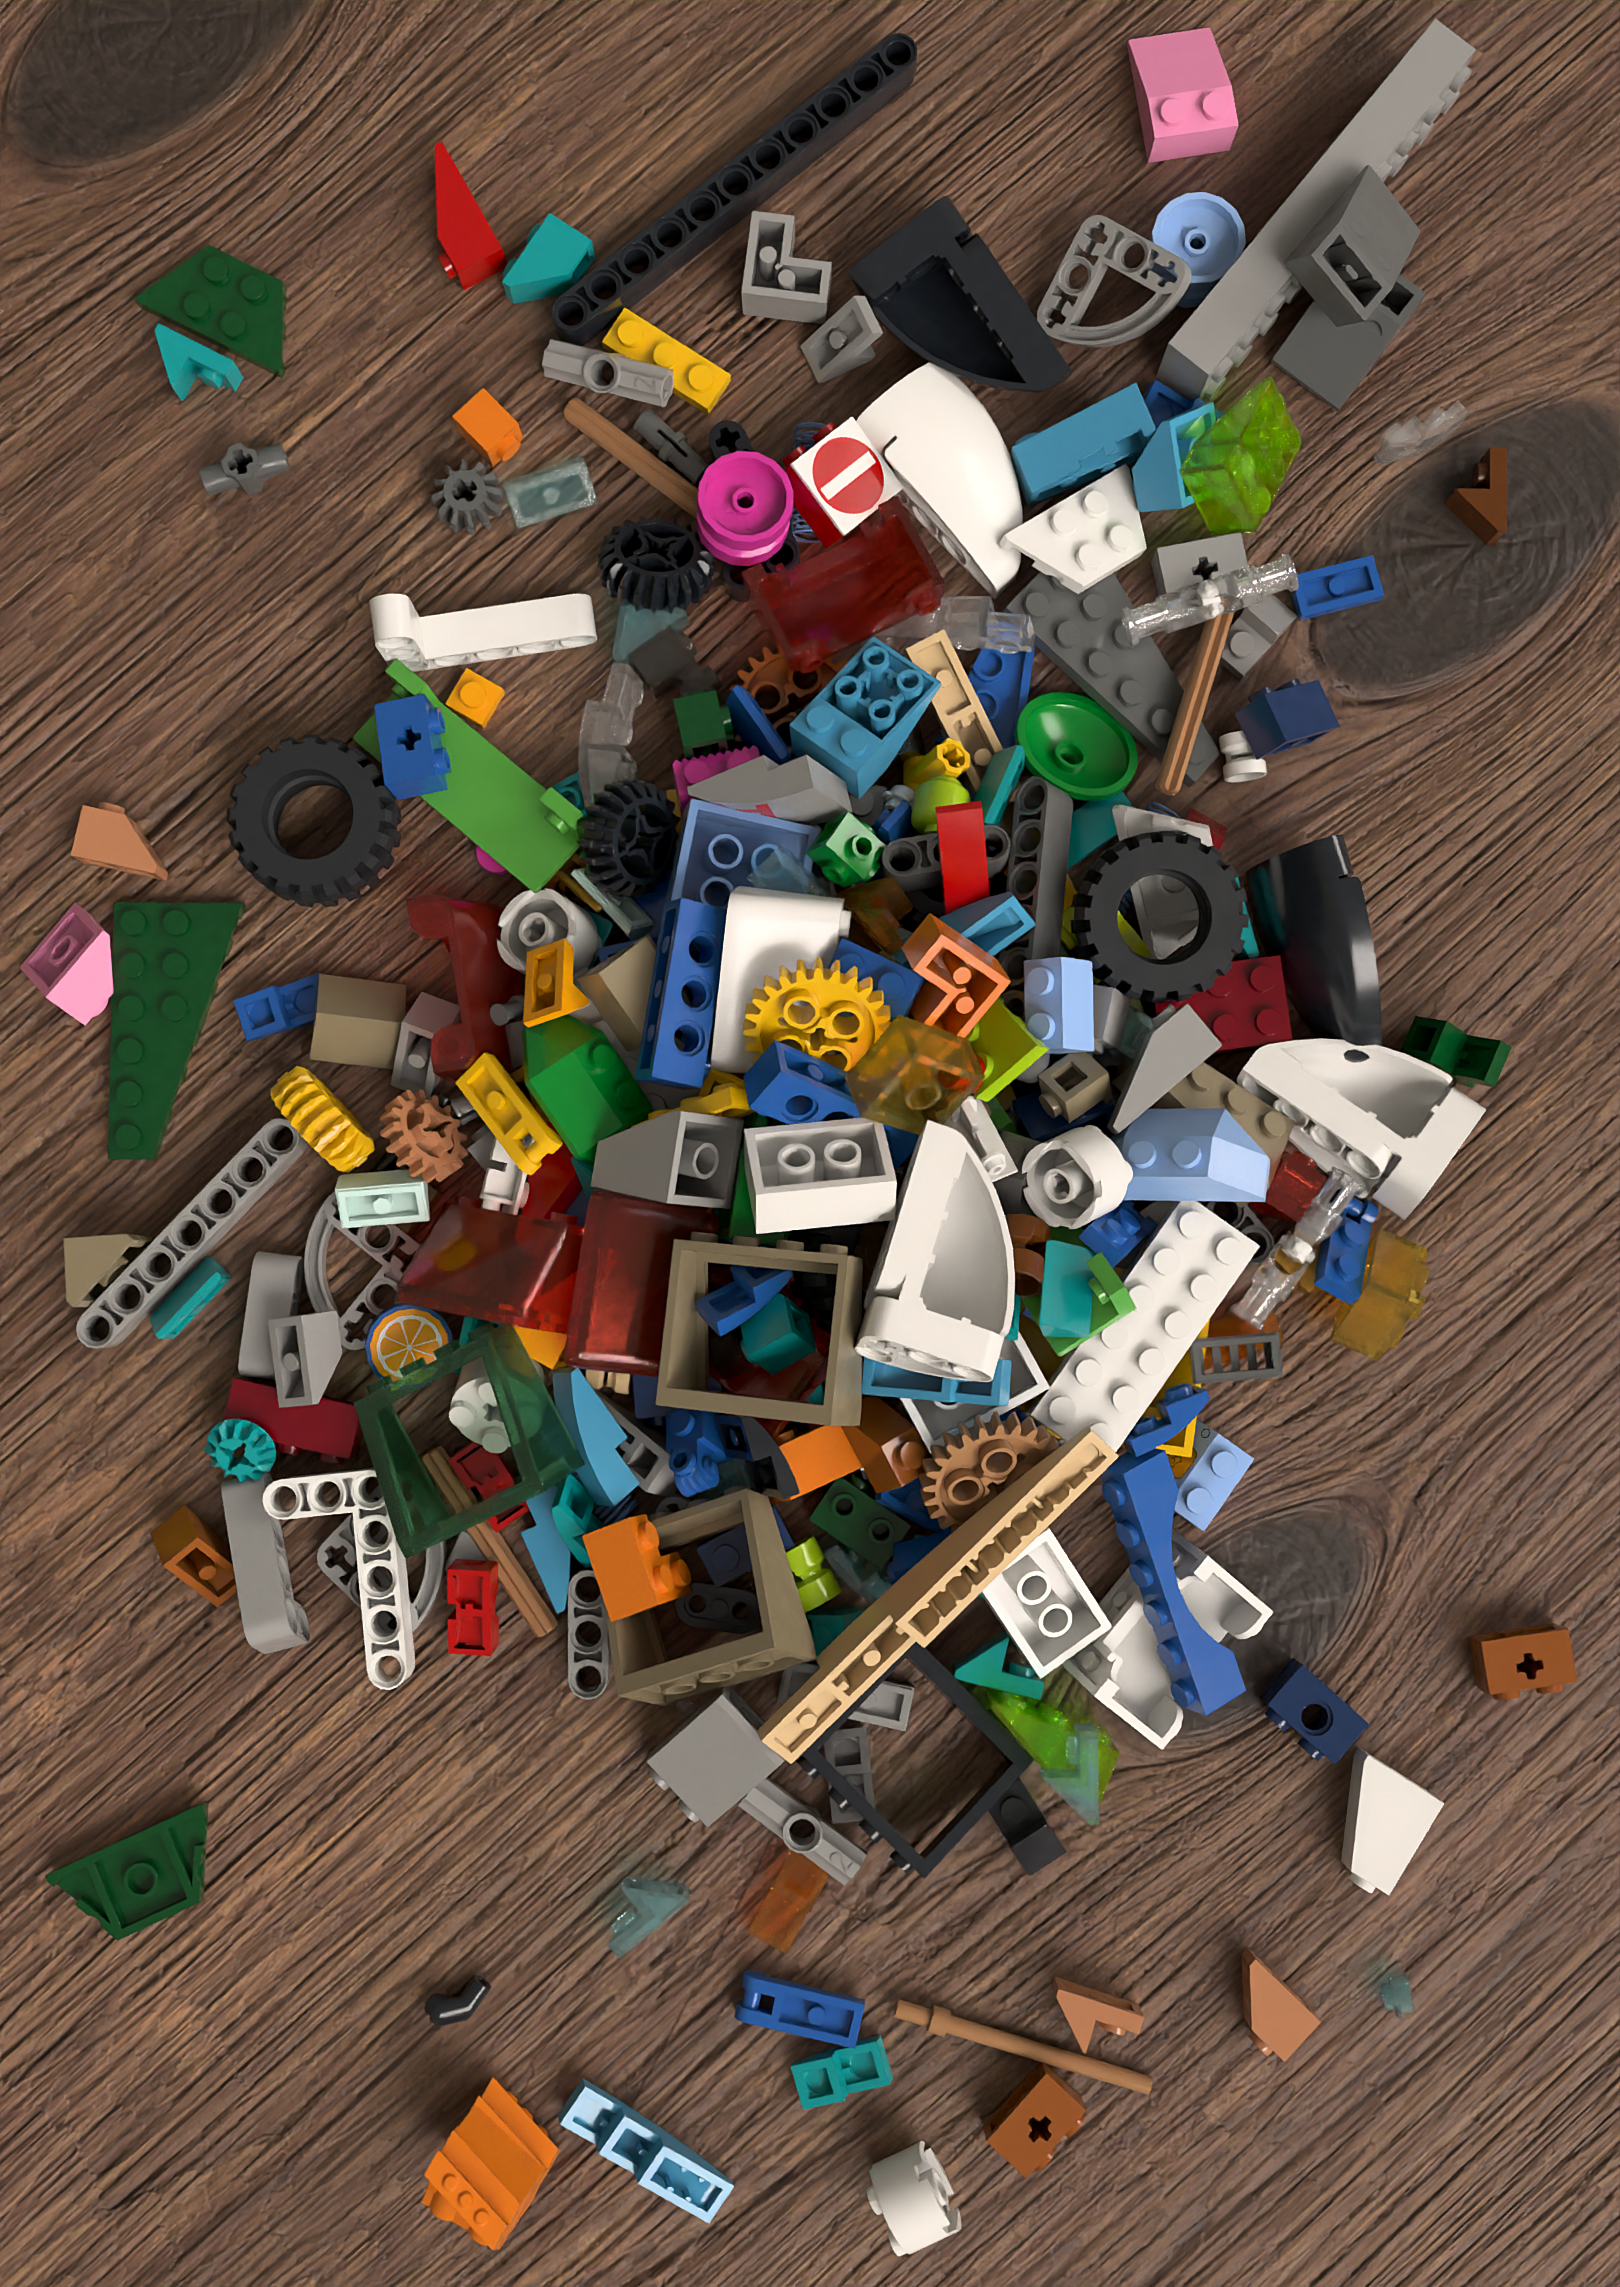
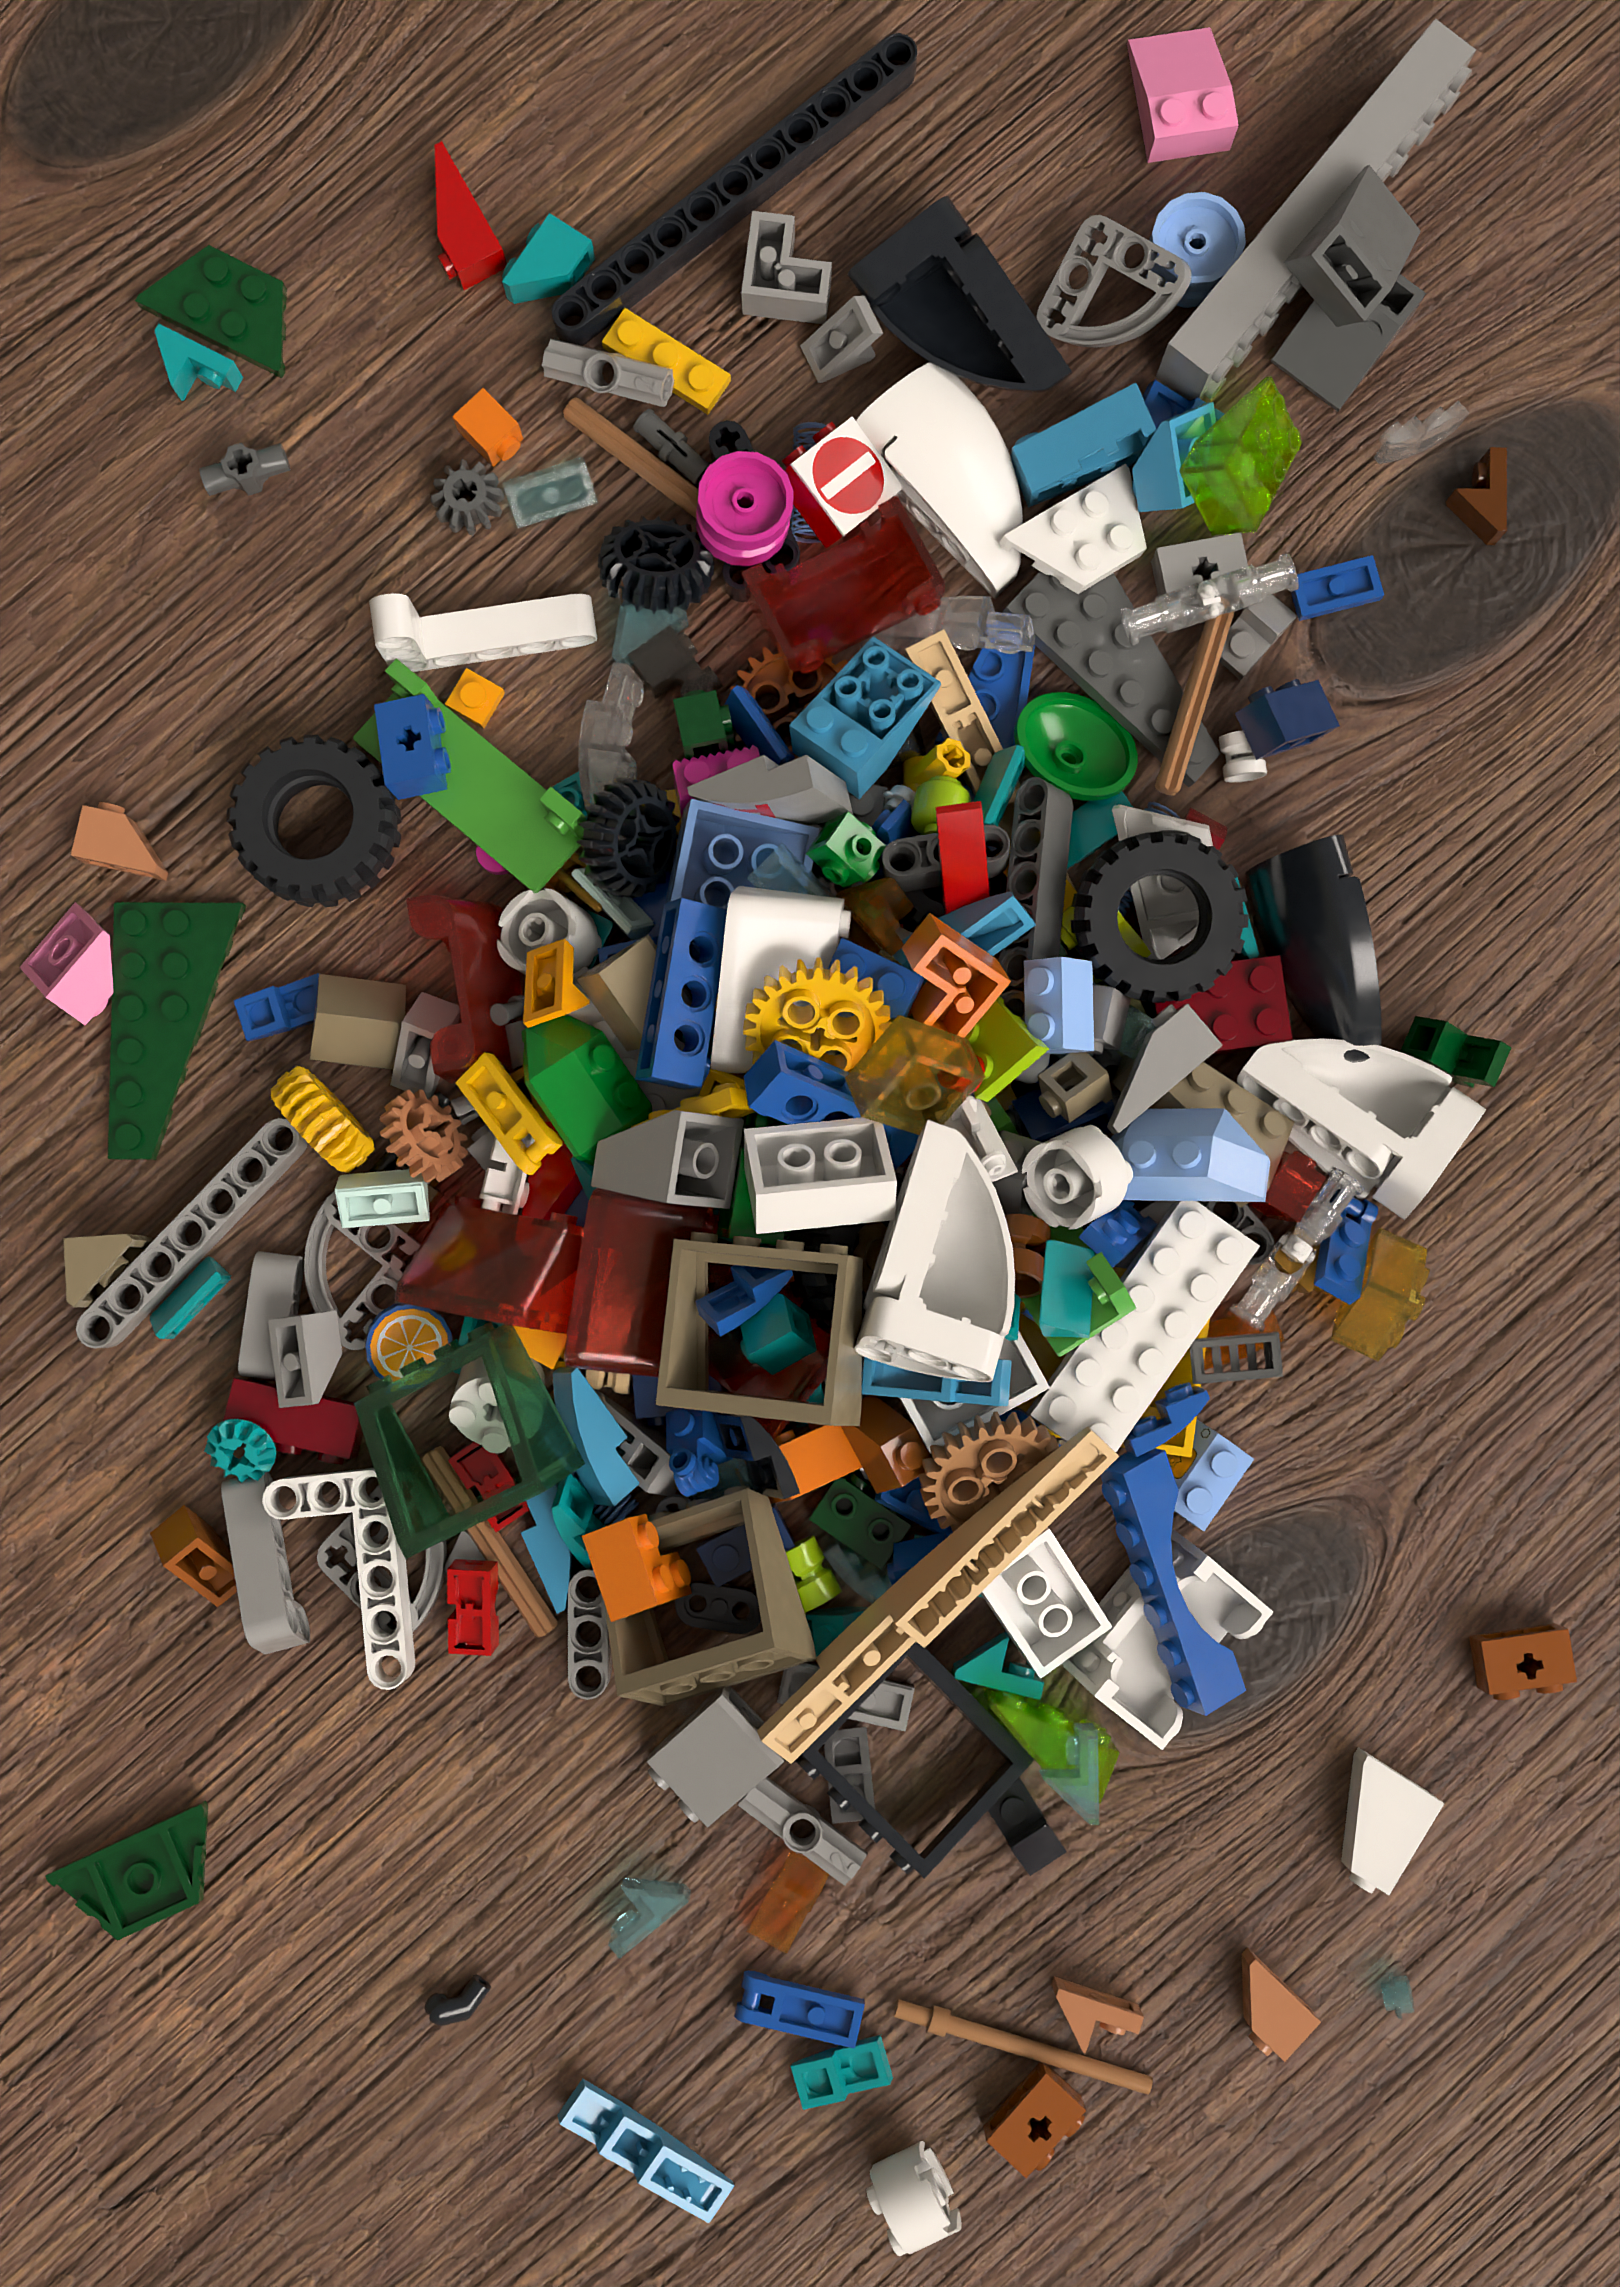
orange slope [422,2077,560,2250] -> none
dark blue brick [1259,1658,1369,1765] -> none

